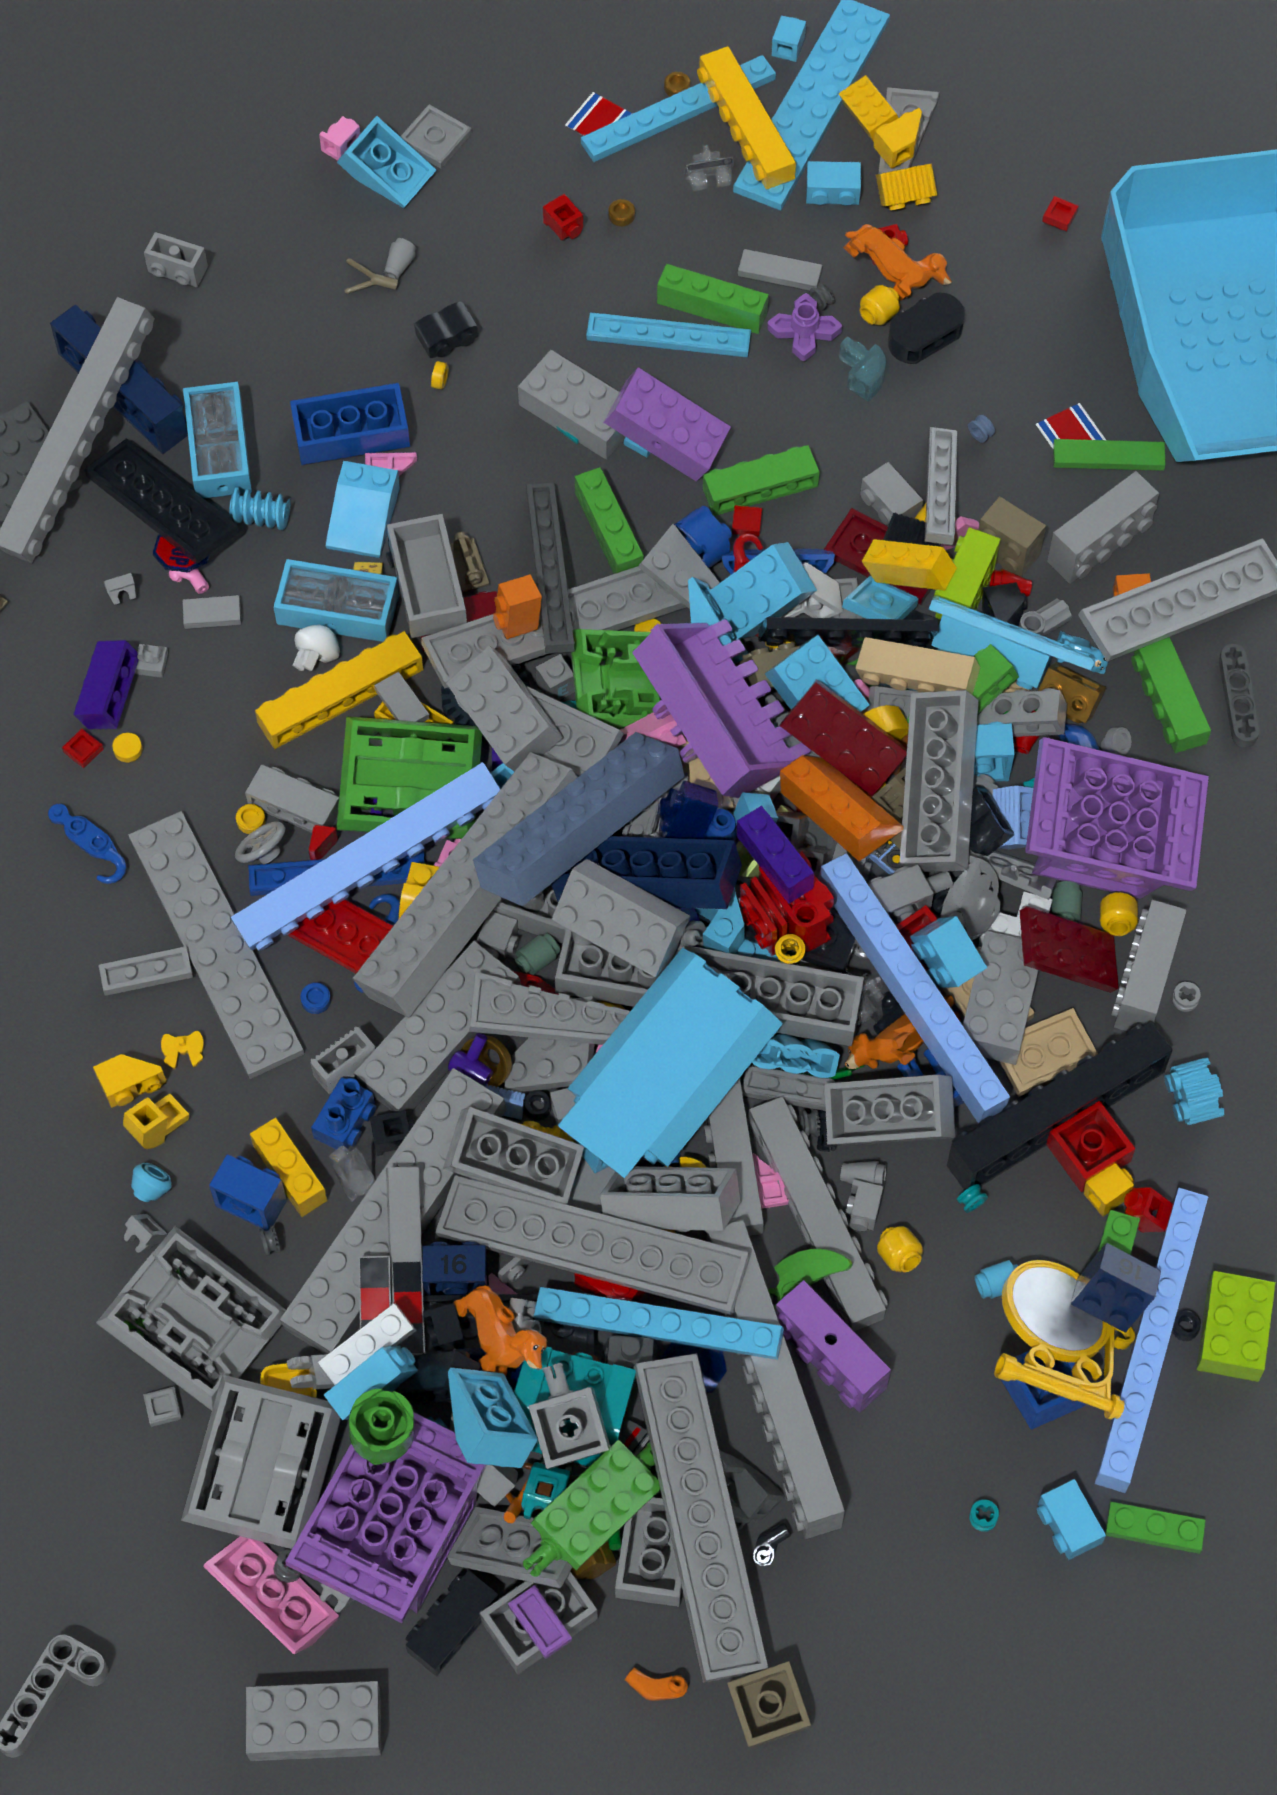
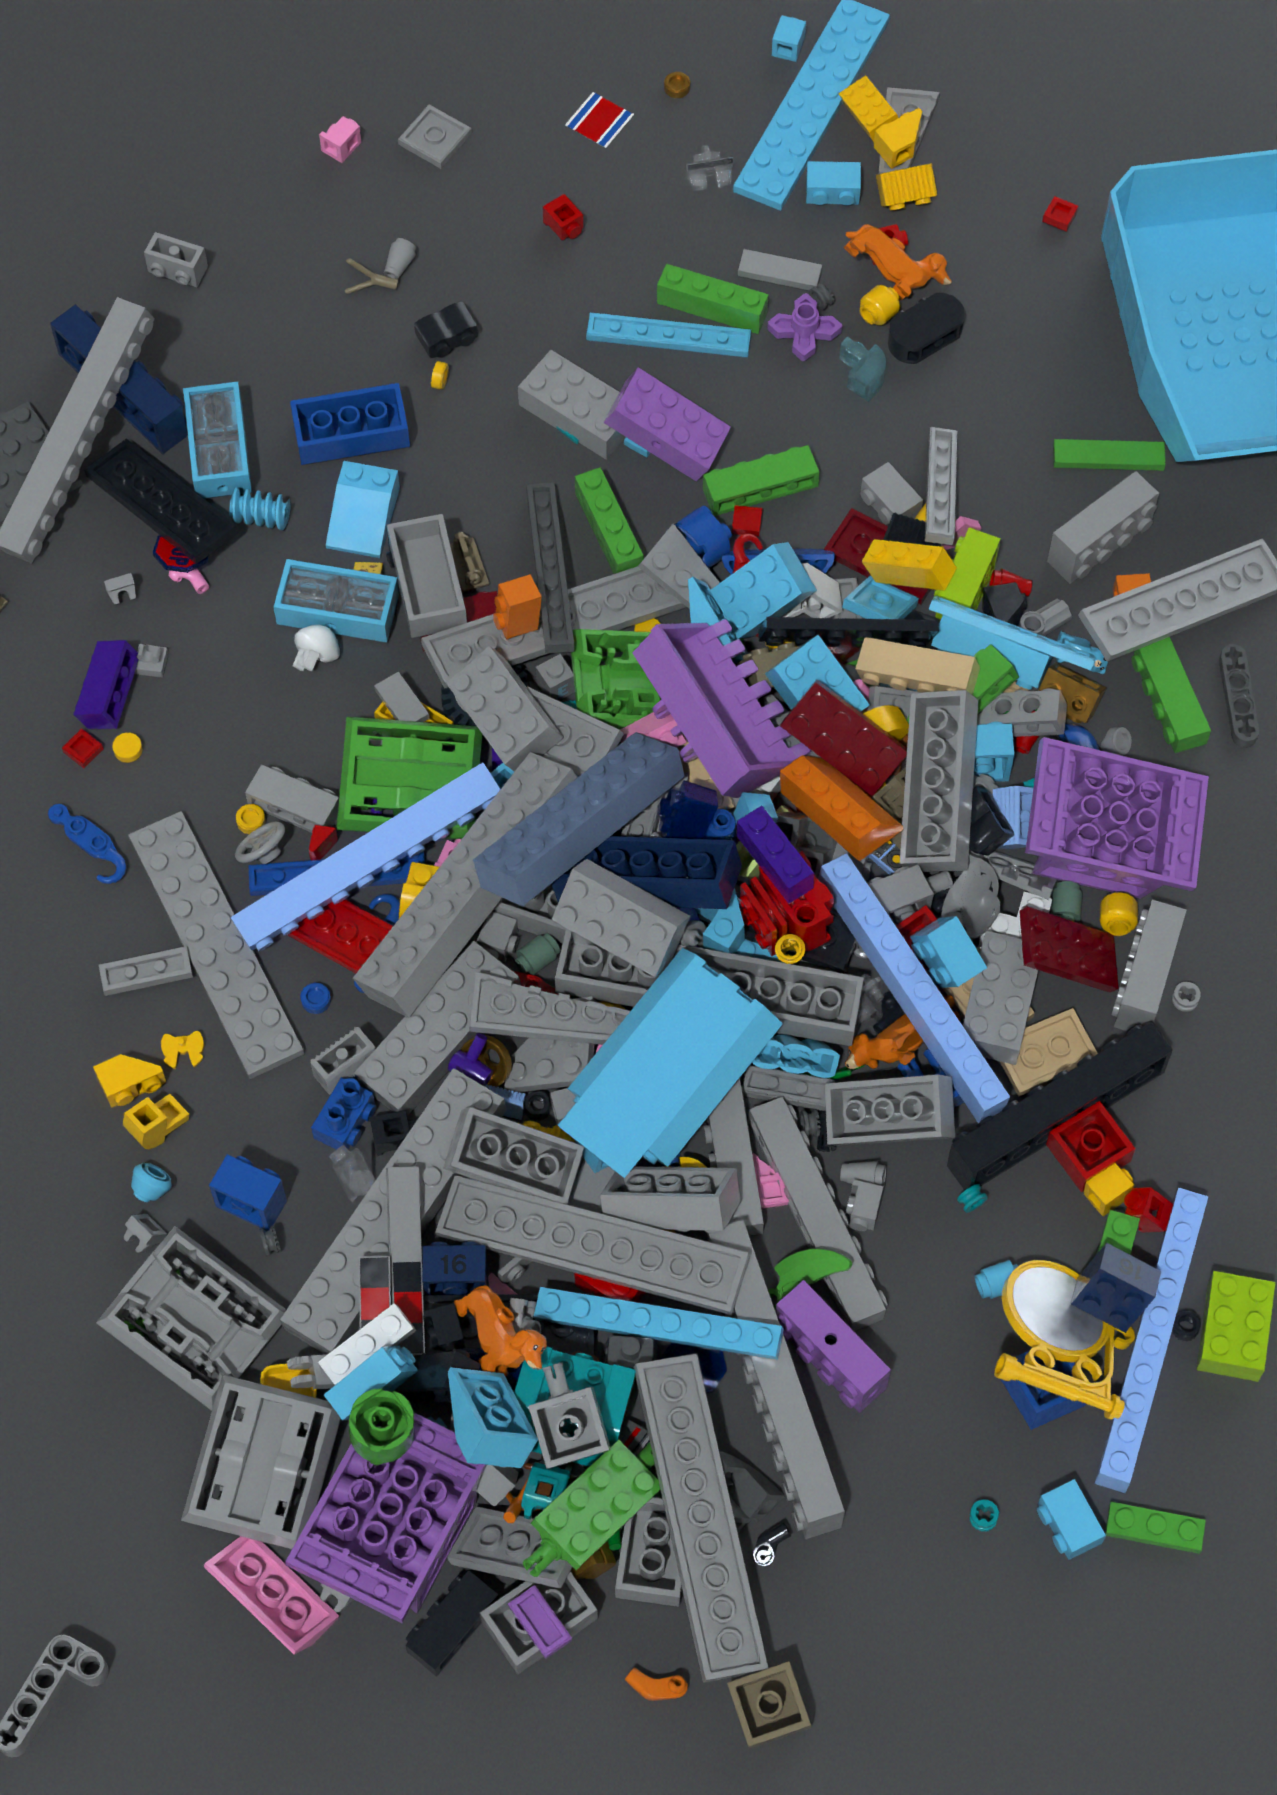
light grey tile [143,1387,182,1427] -> none
light grey tile [183,595,241,629] -> none
light grey brick [246,1681,381,1761] -> none
yellow brick [250,1117,327,1217] -> none
yellow brick [255,631,423,750] -> none
dark grey bush [273,1549,301,1583] -> none
medium azure slope [337,116,436,208] -> none
bright pink tile [365,452,417,476] -> none
medium azure plate [581,55,776,162] -> none
pearl gold tile [608,199,635,227] -> none
yellow brick [697,46,796,190] -> none
yellow head [877,1226,923,1272] -> none
sand blue bush [968,415,995,443] -> none
dark tan brick [978,496,1046,577] -> none
sticker [1036,403,1106,448] -> none
medium azure brick [1164,1057,1225,1125] -> none

